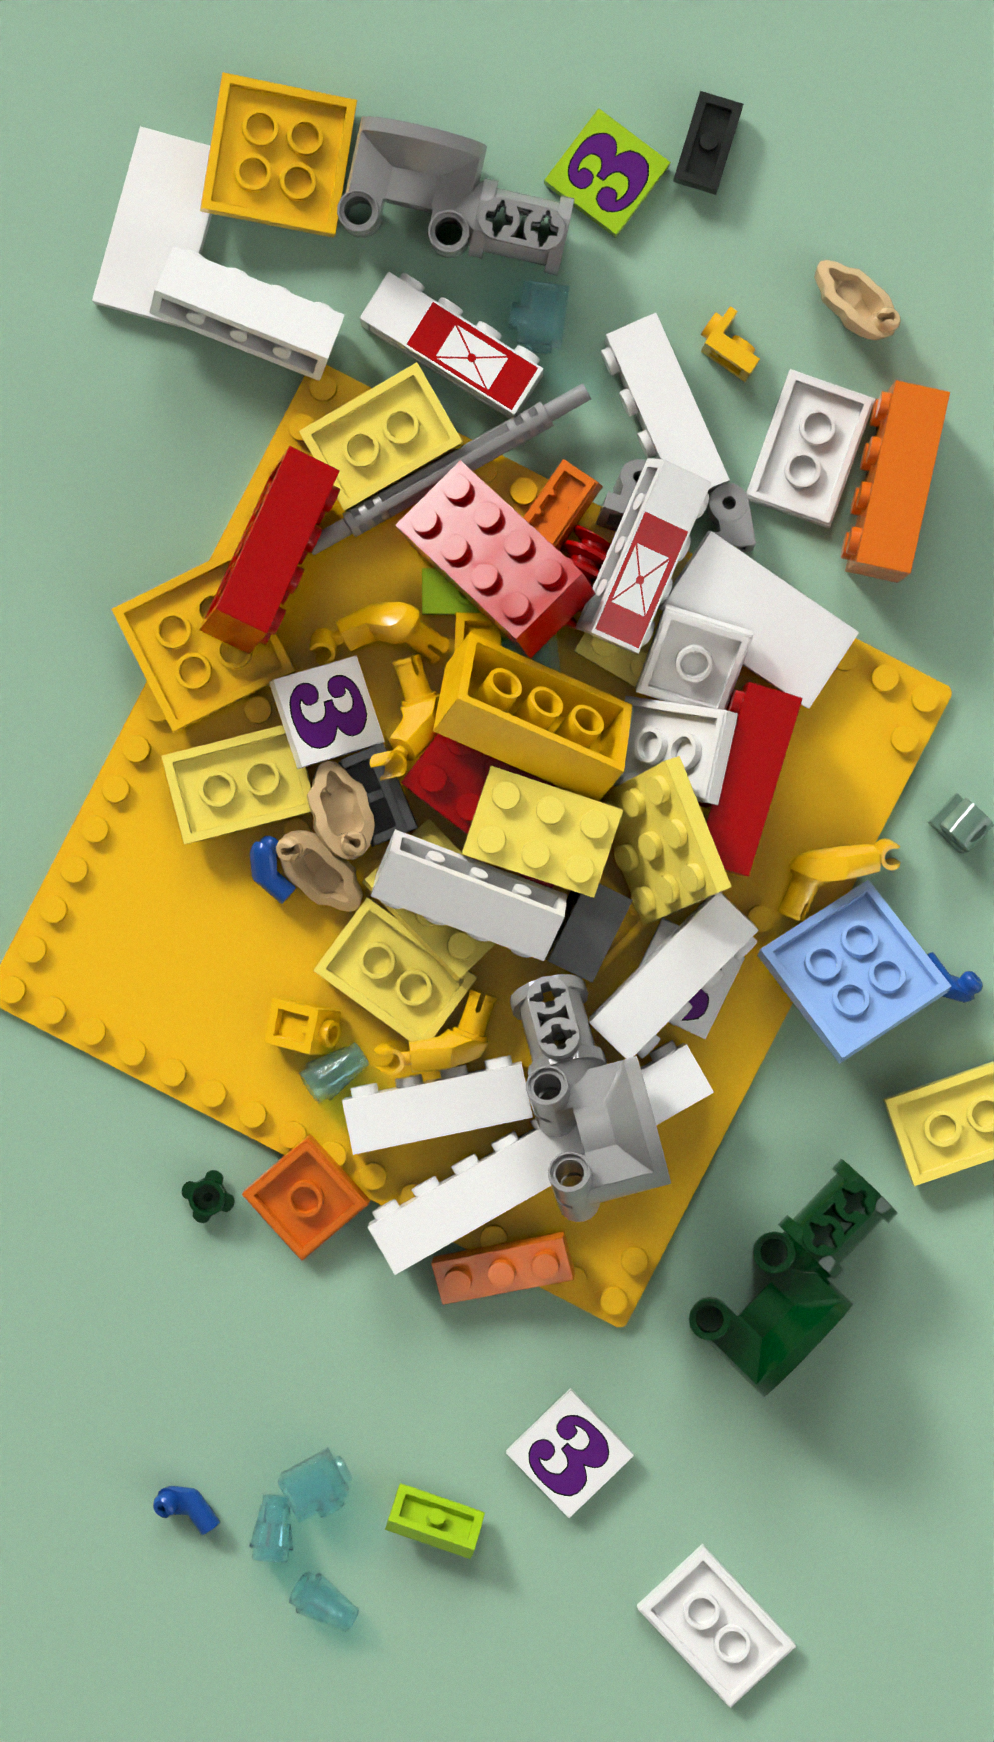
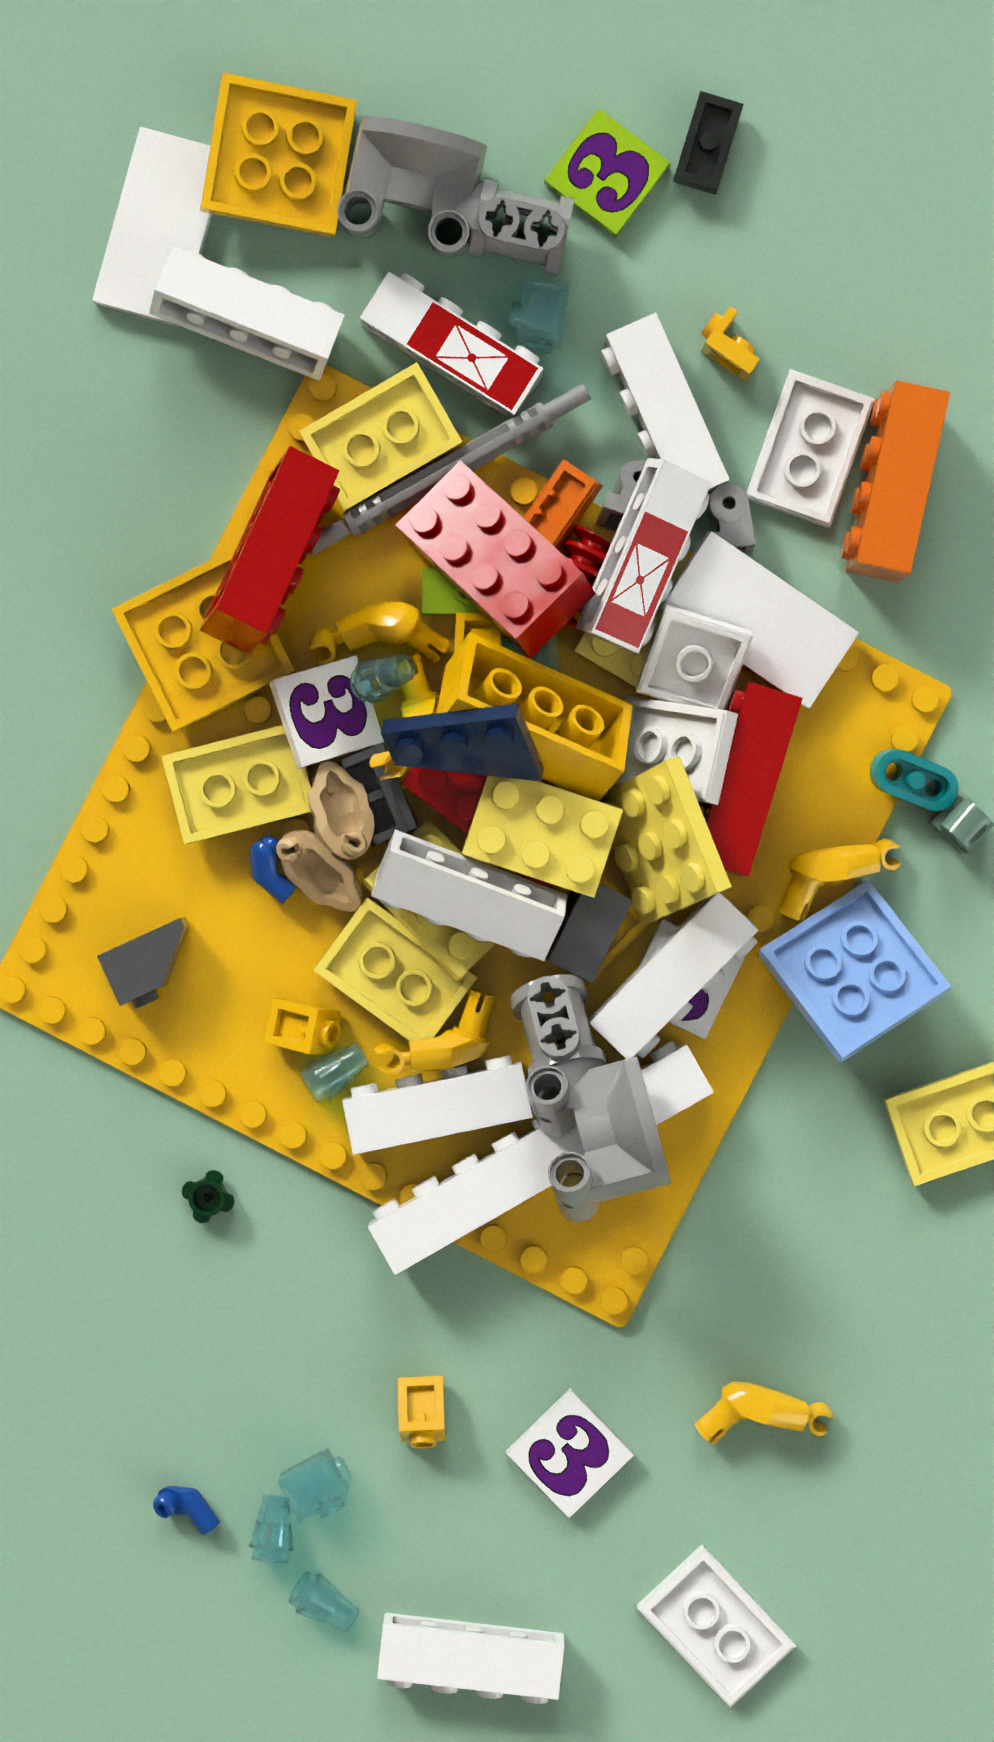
orange tile [242,1134,370,1261] -> none
lime plate [385,1483,485,1559] -> none
orange plate [431,1231,575,1305] -> none
dark green piece [689,1159,898,1397] -> none
tan arm [814,260,901,341] -> none
blue arm [927,952,983,1003] -> none
none -> dark grey slope [97,917,189,1009]
none -> clear light blue cone [350,655,415,704]
none -> white brick [377,1613,565,1704]
none -> dark blue wing [381,703,544,782]
none -> yellow bracket [398,1376,446,1449]
none -> yellow arm [694,1381,834,1445]
none -> teal plate [870,748,959,811]

